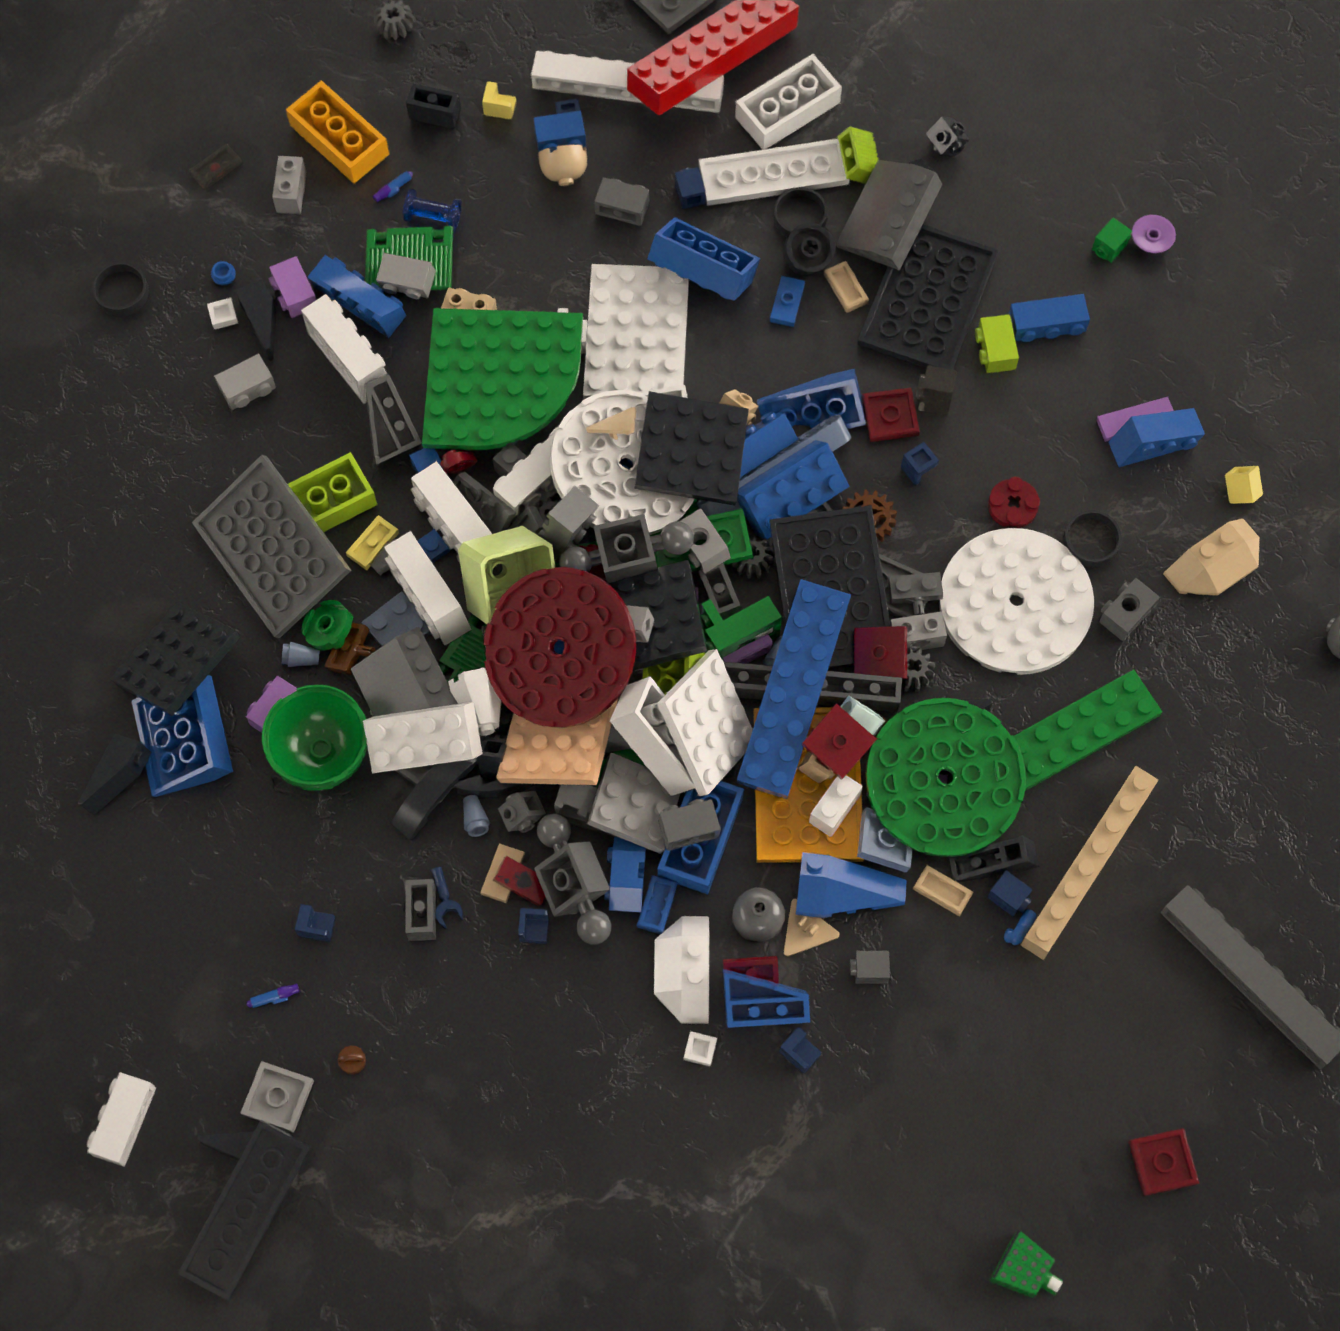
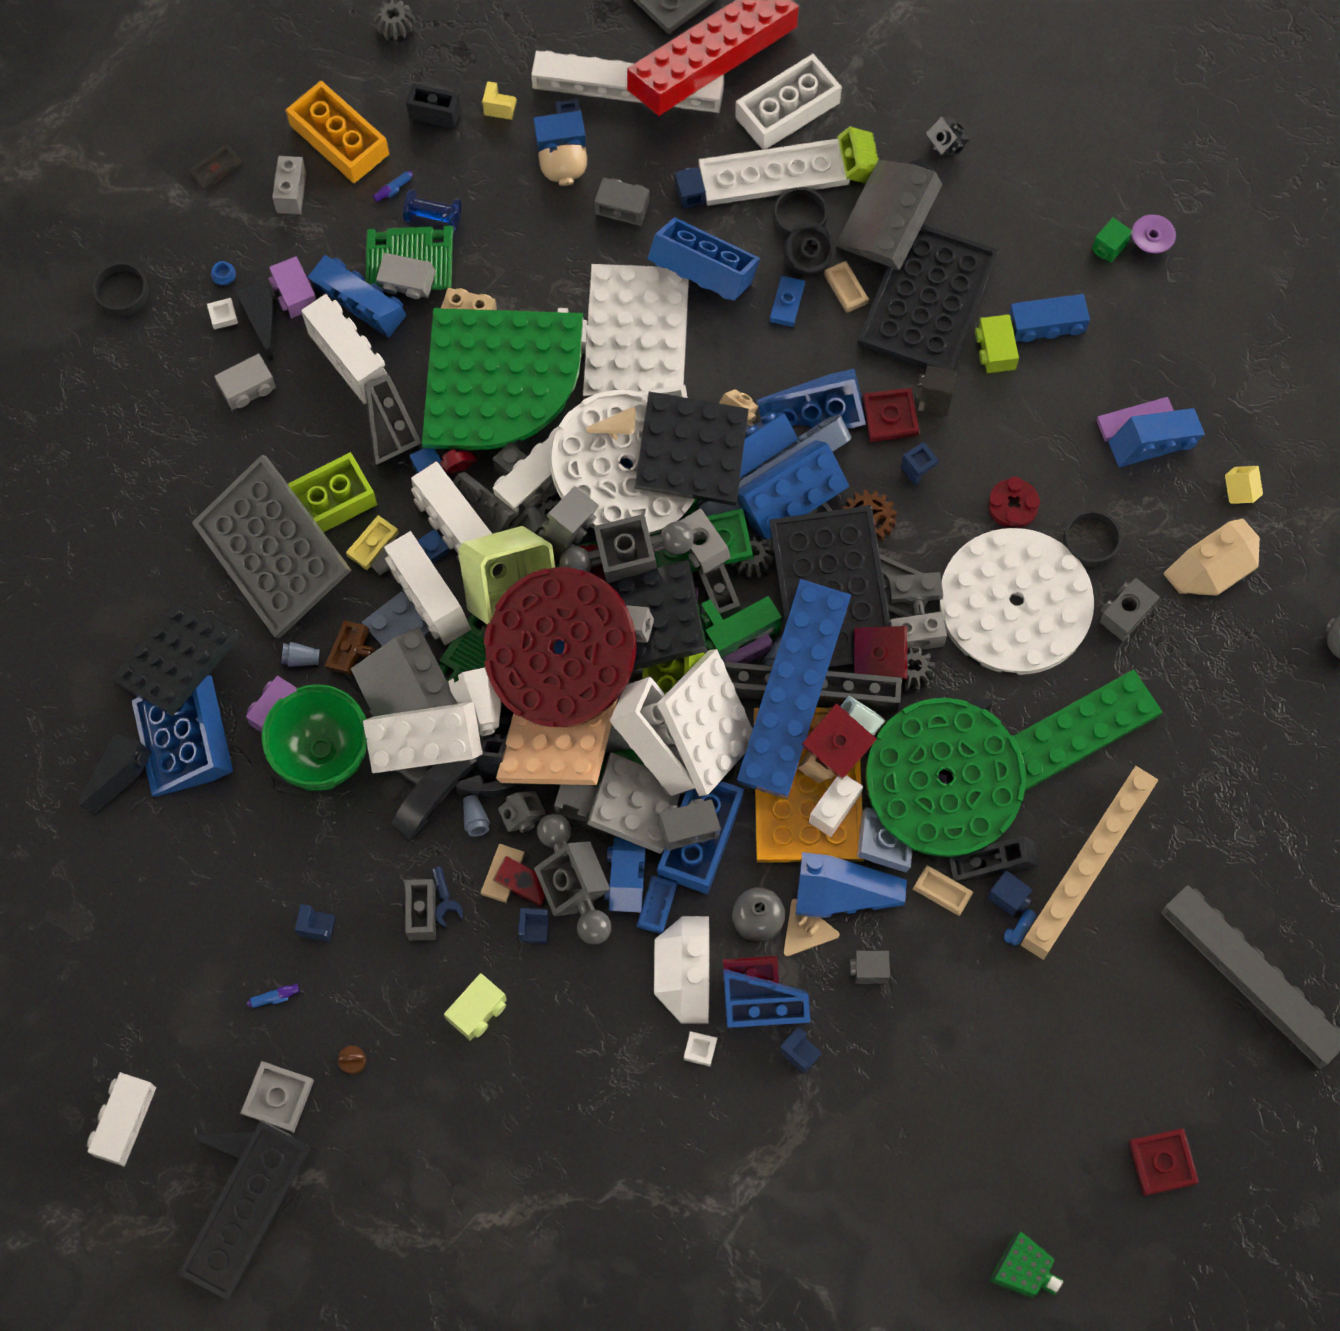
green plate [302,600,353,650] -> none
none -> yellowish green brick [444,973,507,1041]

